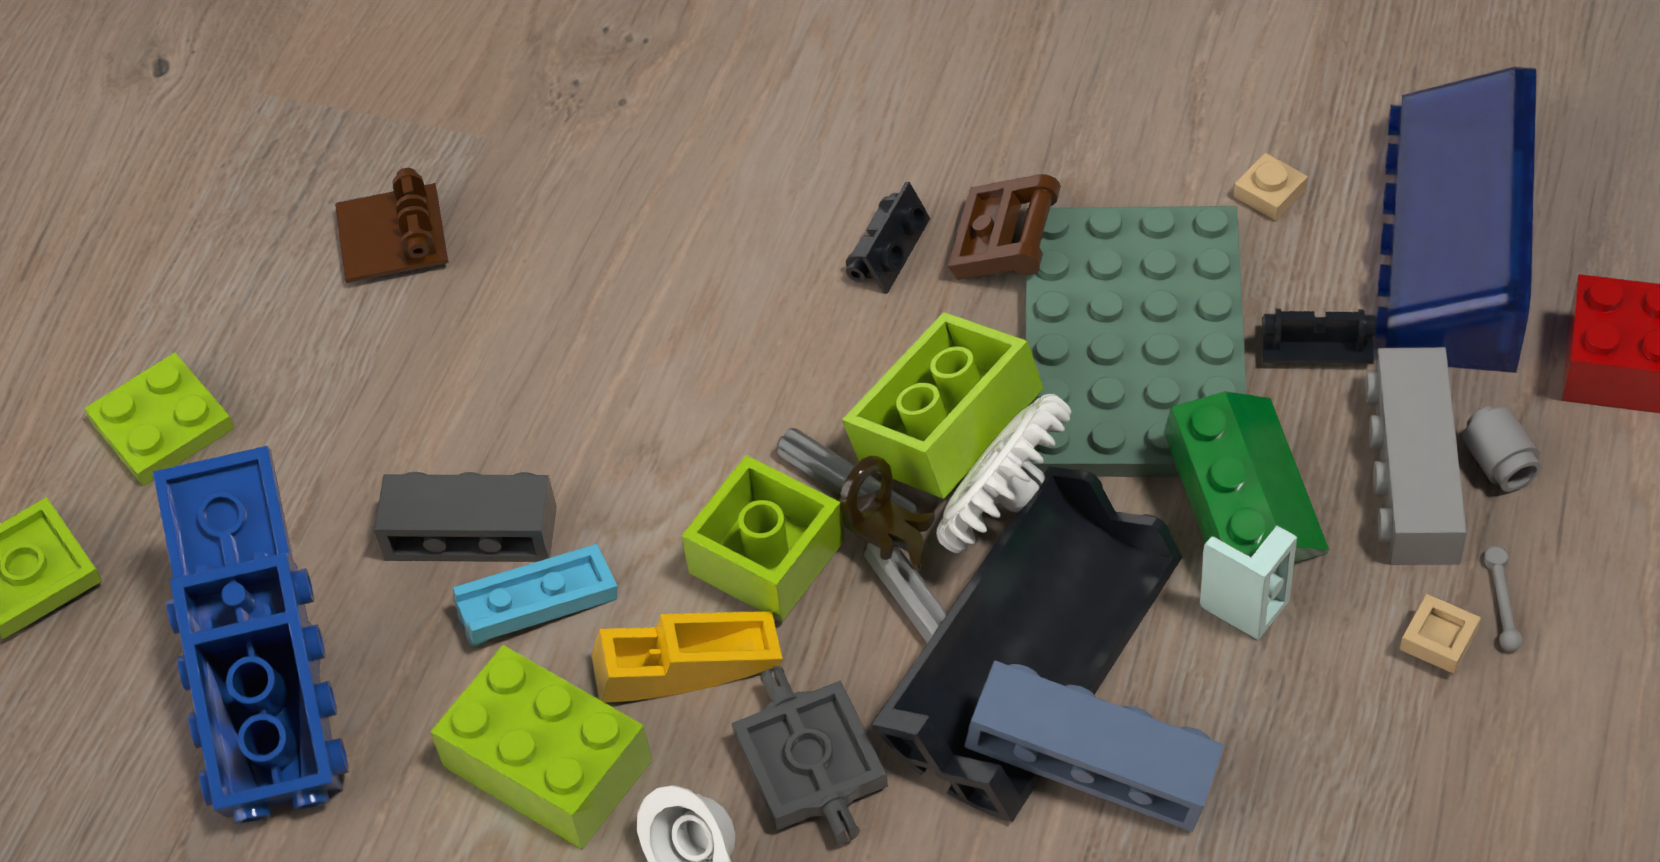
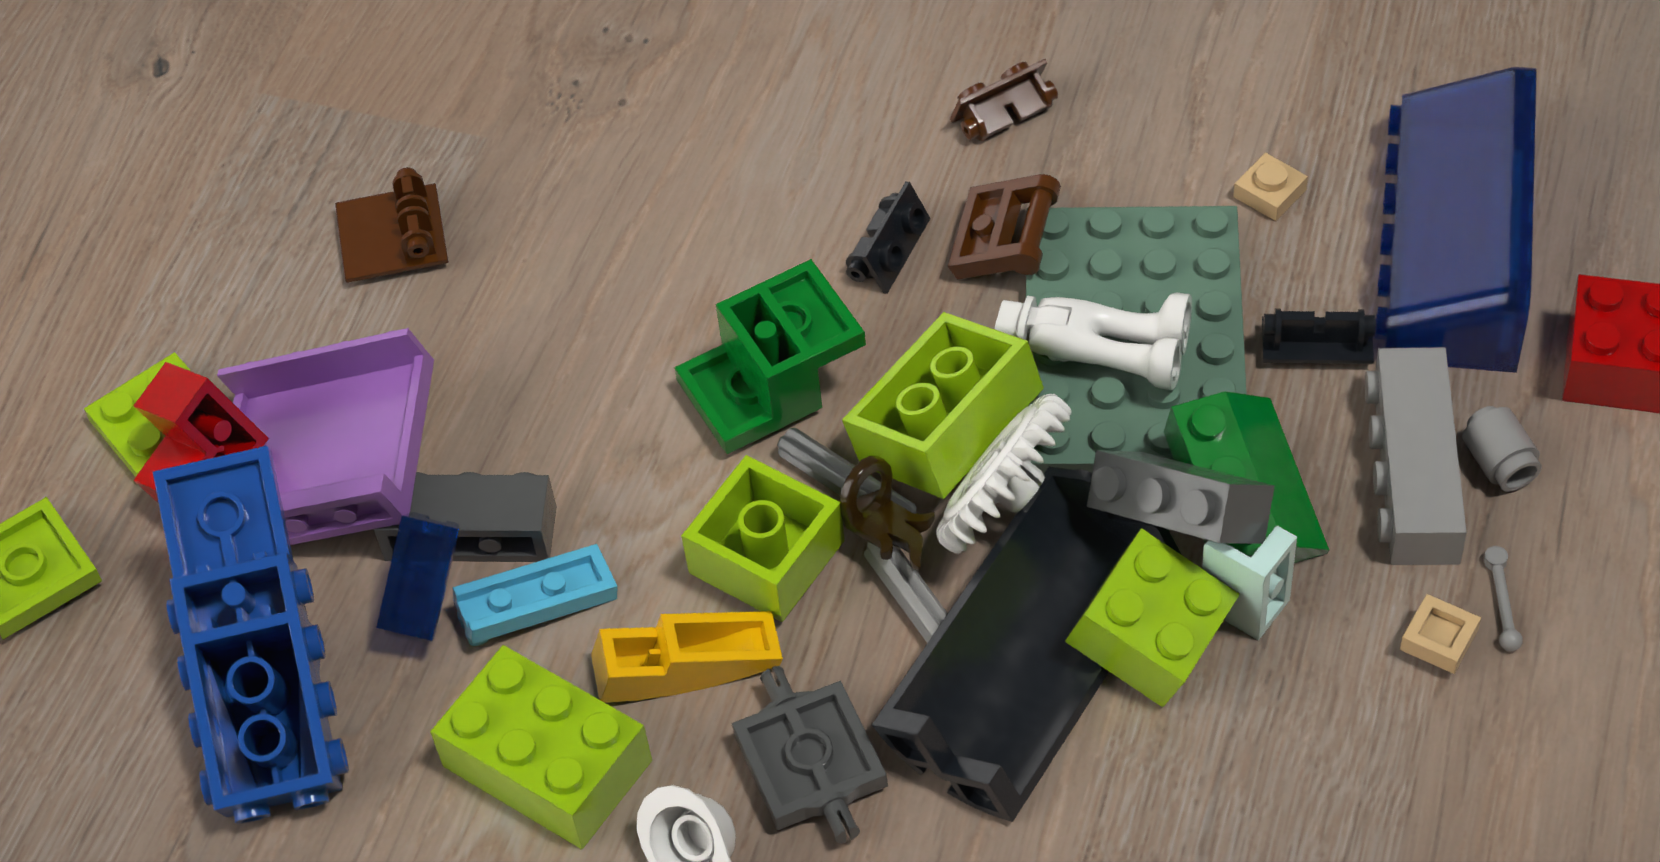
sand blue brick [964,660,1225,832] -> none
none -> red brick [133,362,269,502]
none -> medium lavender panel [217,328,434,545]
none -> clear blue hinge [376,512,460,641]
none -> green bracket [674,259,866,454]
none -> reddish brown hinge [950,59,1058,141]
none -> white piece [995,293,1192,390]
none -> lime brick [1065,528,1240,708]
none -> dark grey brick [1087,450,1274,544]

